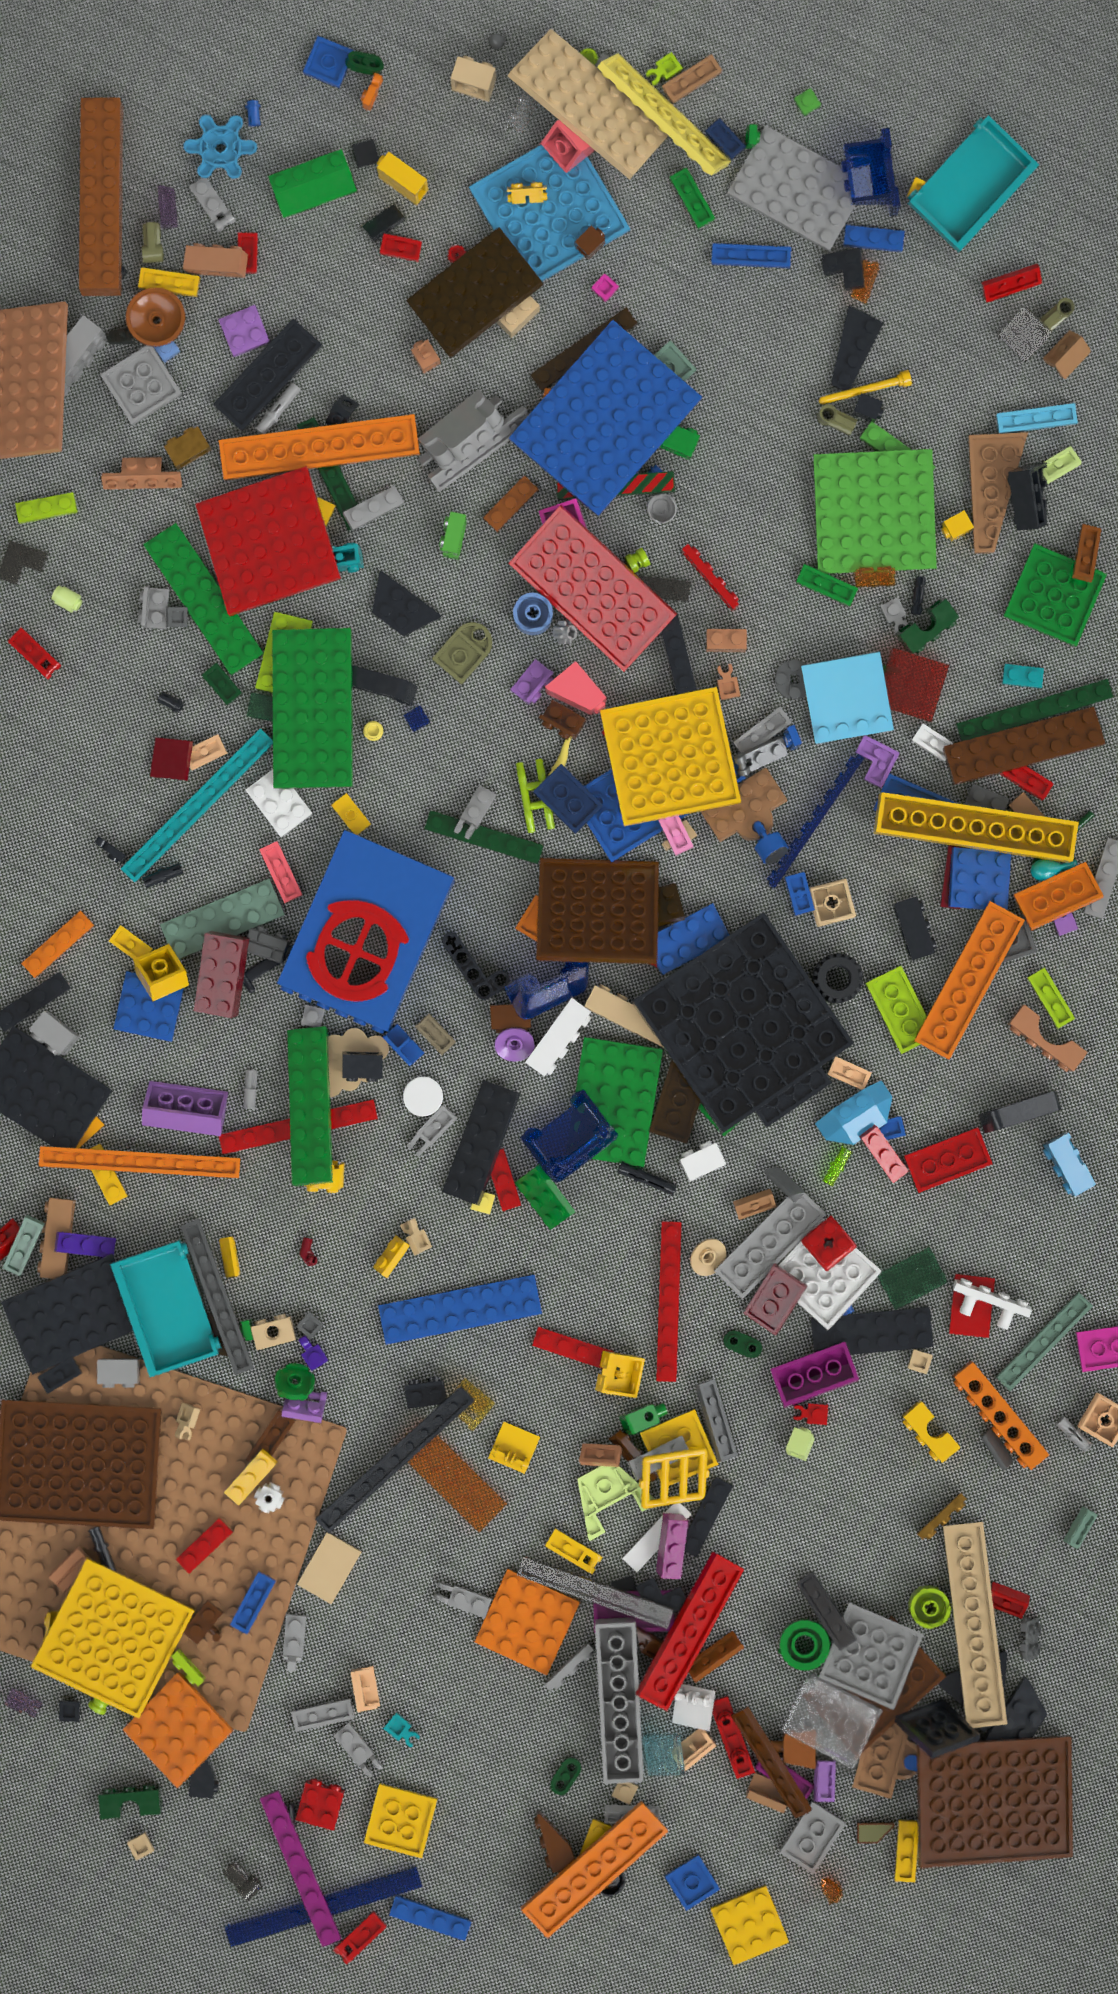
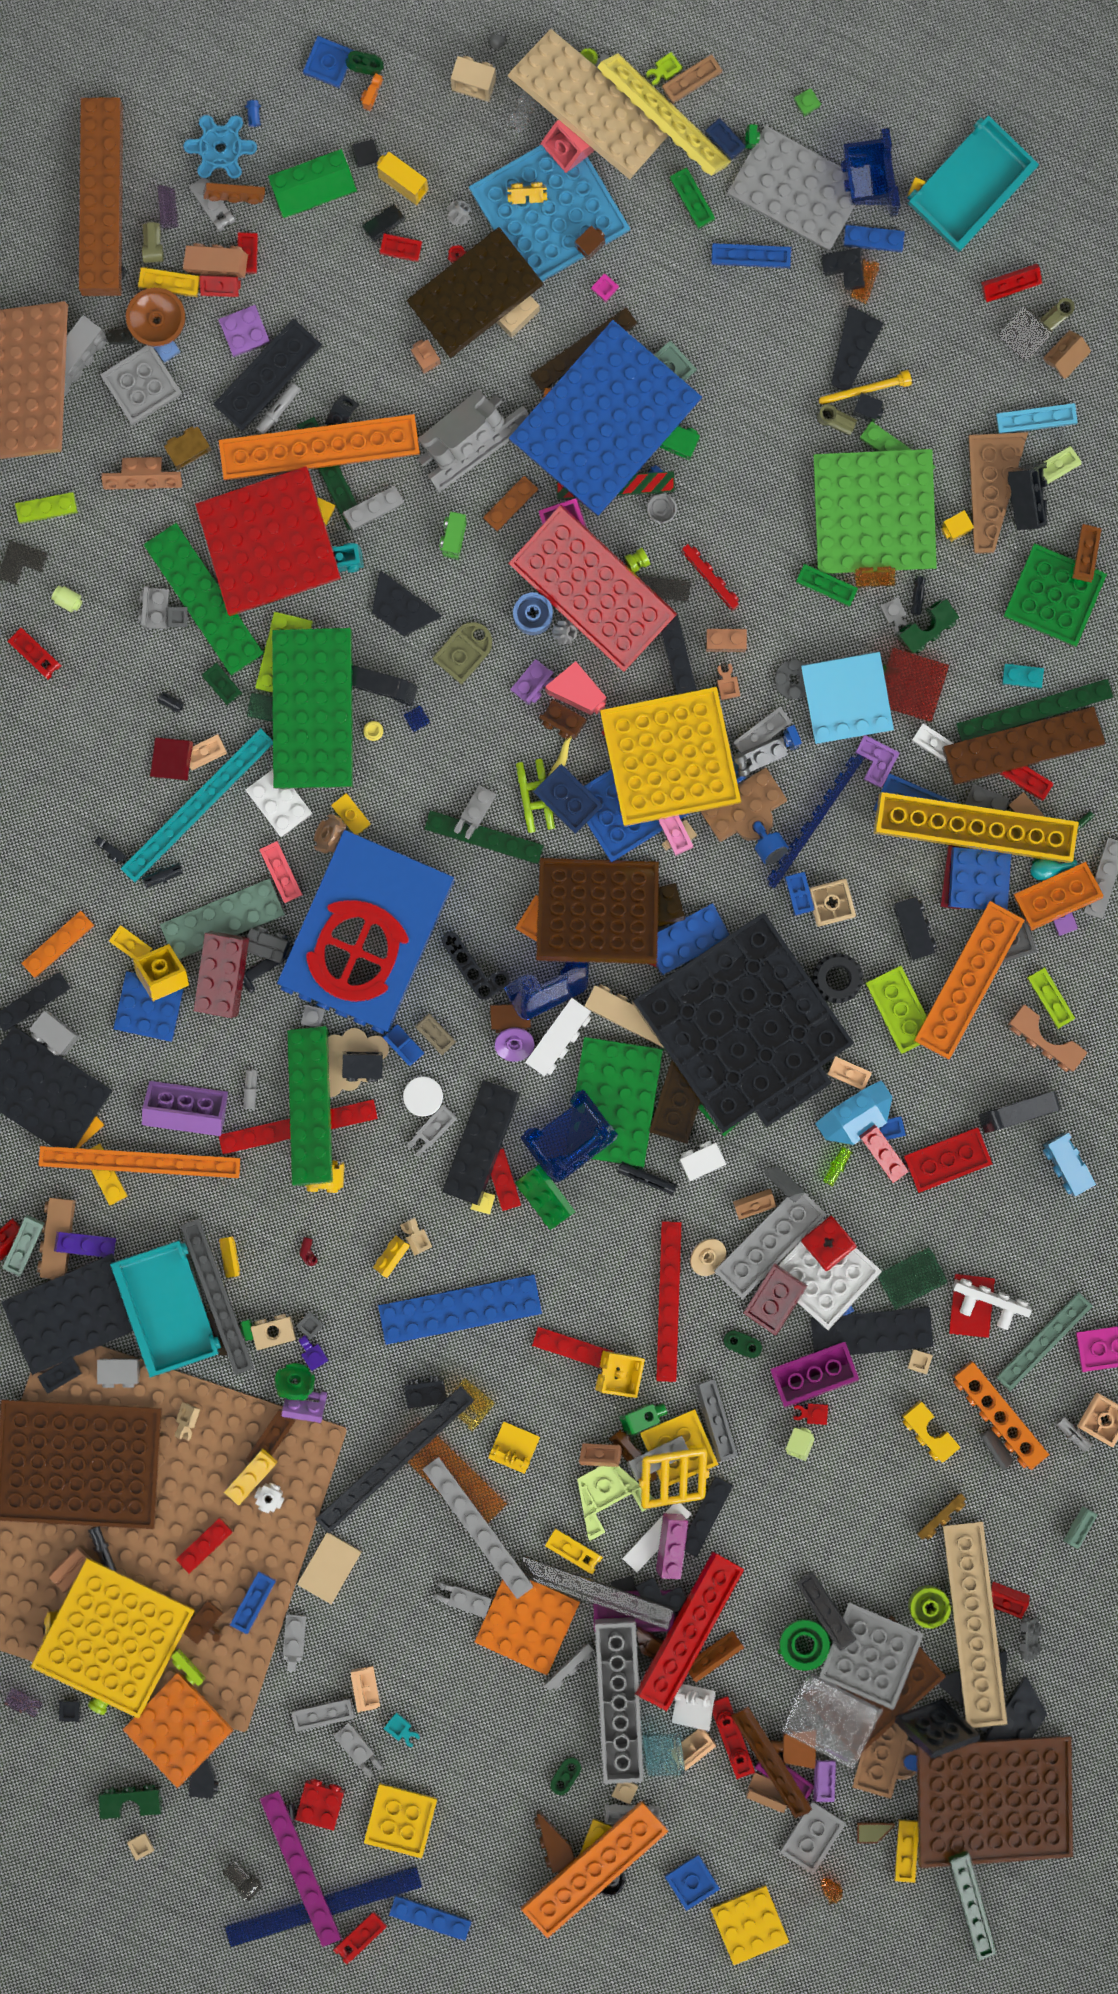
none -> red plate [200,274,241,297]
none -> dark orange plate [203,183,265,204]
none -> medium nougat plate [314,814,346,854]
none -> light grey plate [423,1457,533,1599]
none -> light grey gear [446,200,471,226]
none -> tile [948,1850,996,1961]

